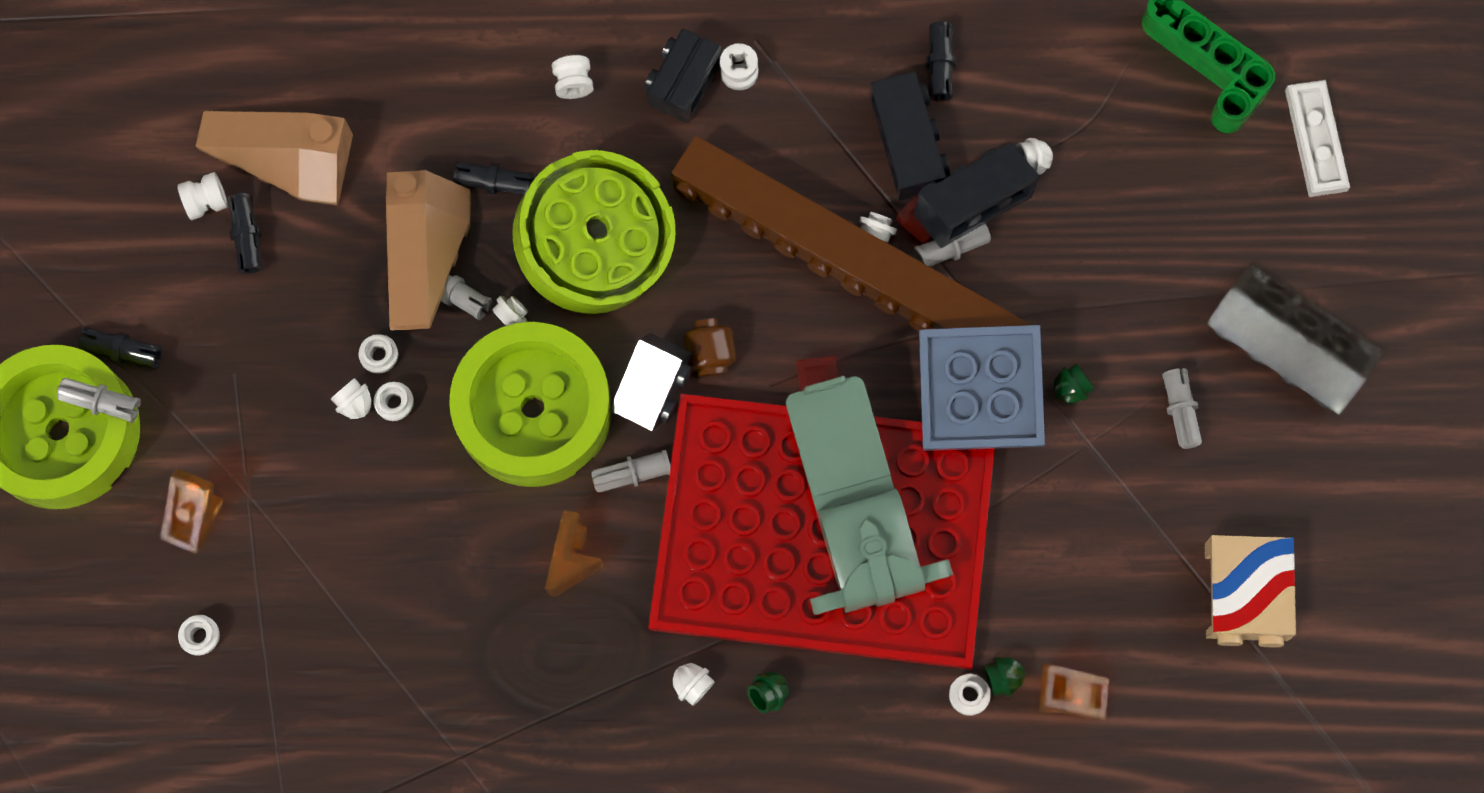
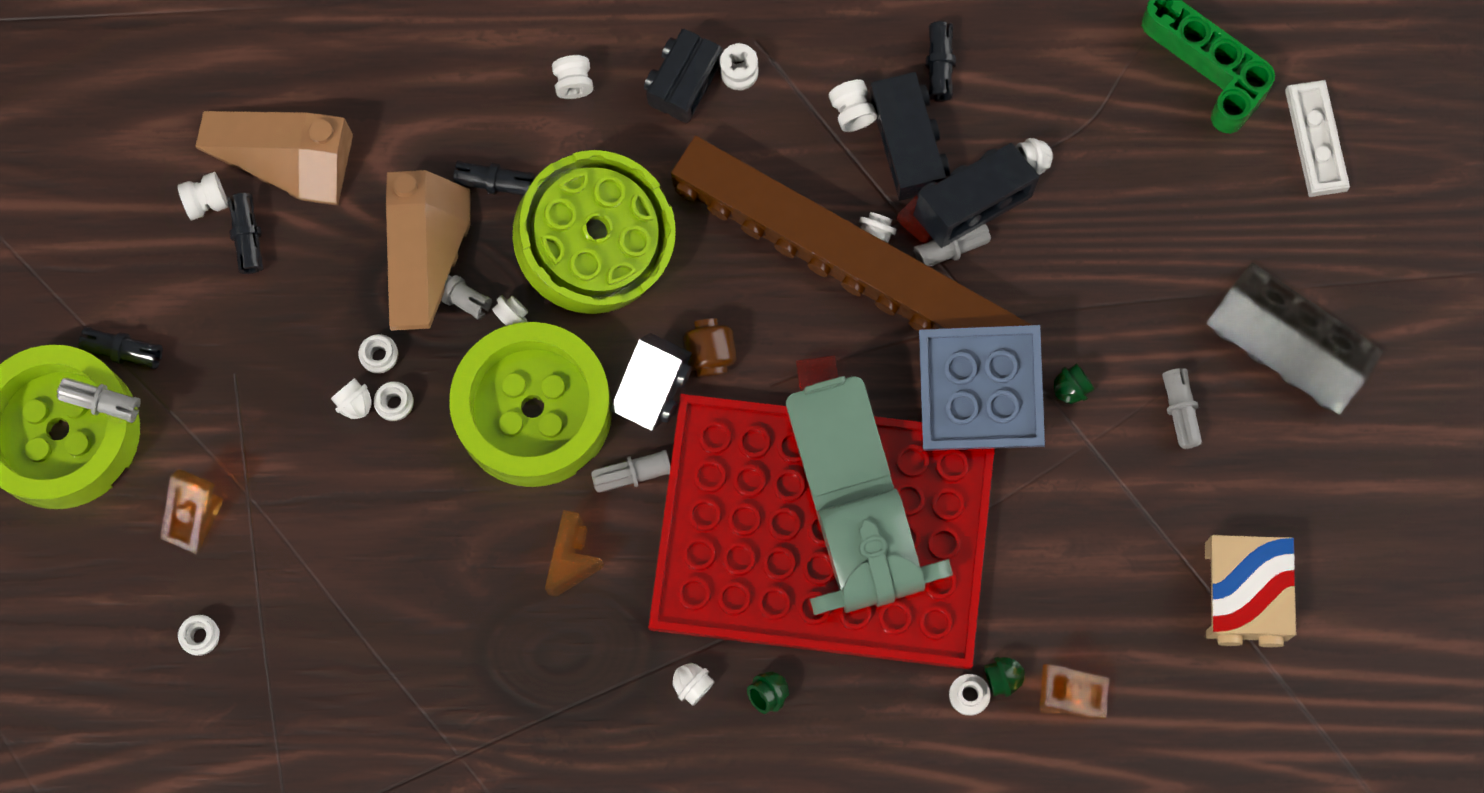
none -> white wheel [829,80,877,132]

